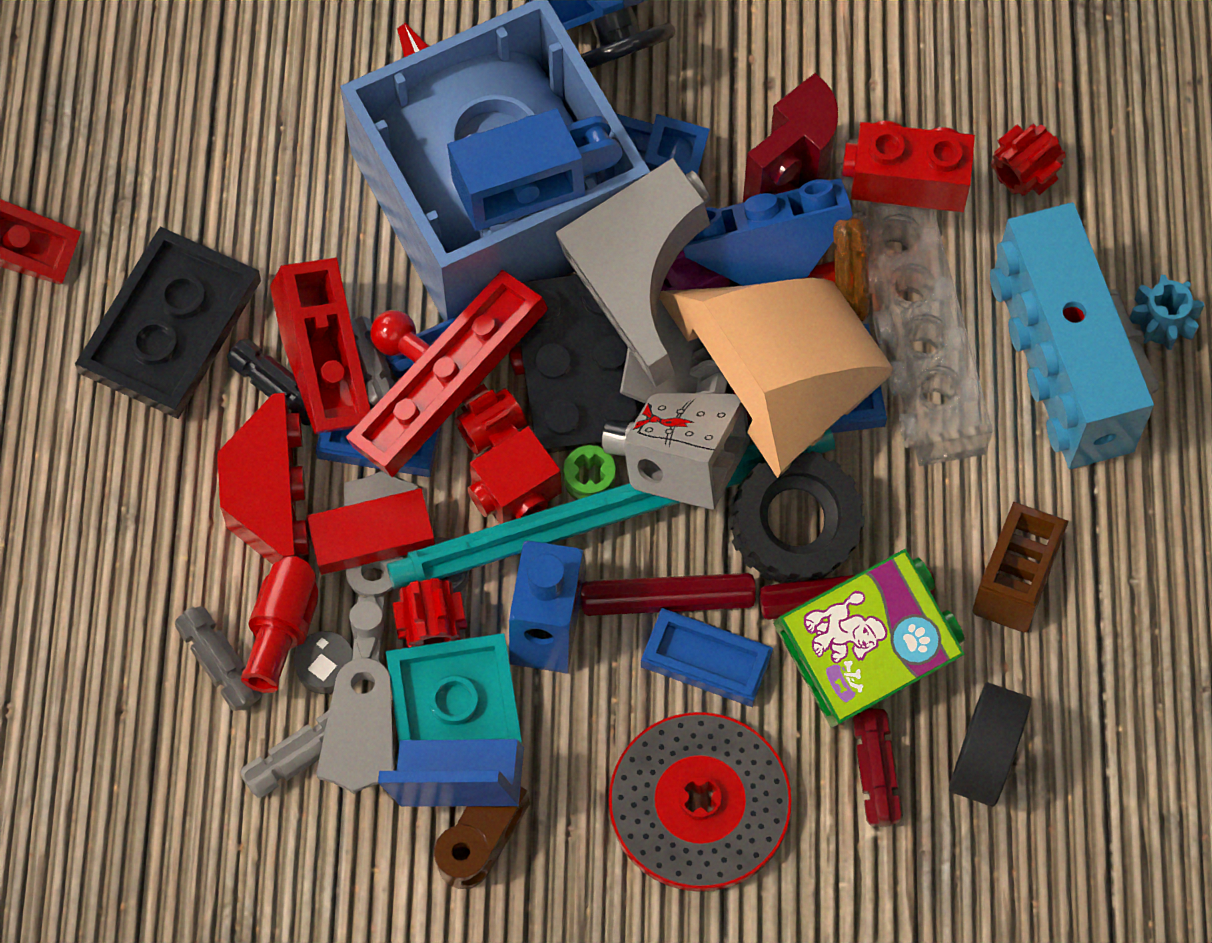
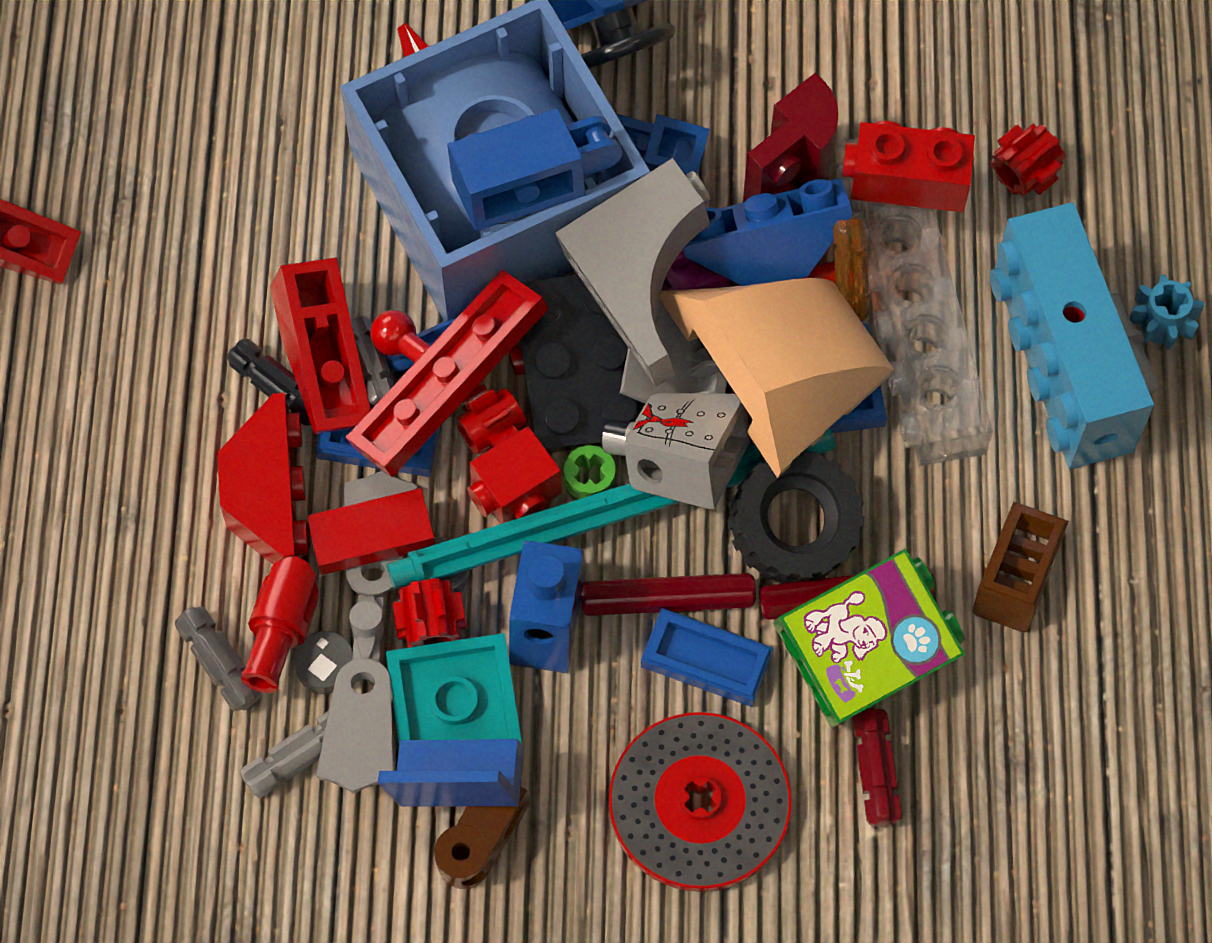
black plate [75,226,261,419] -> none
black tyre [949,682,1032,807] -> none

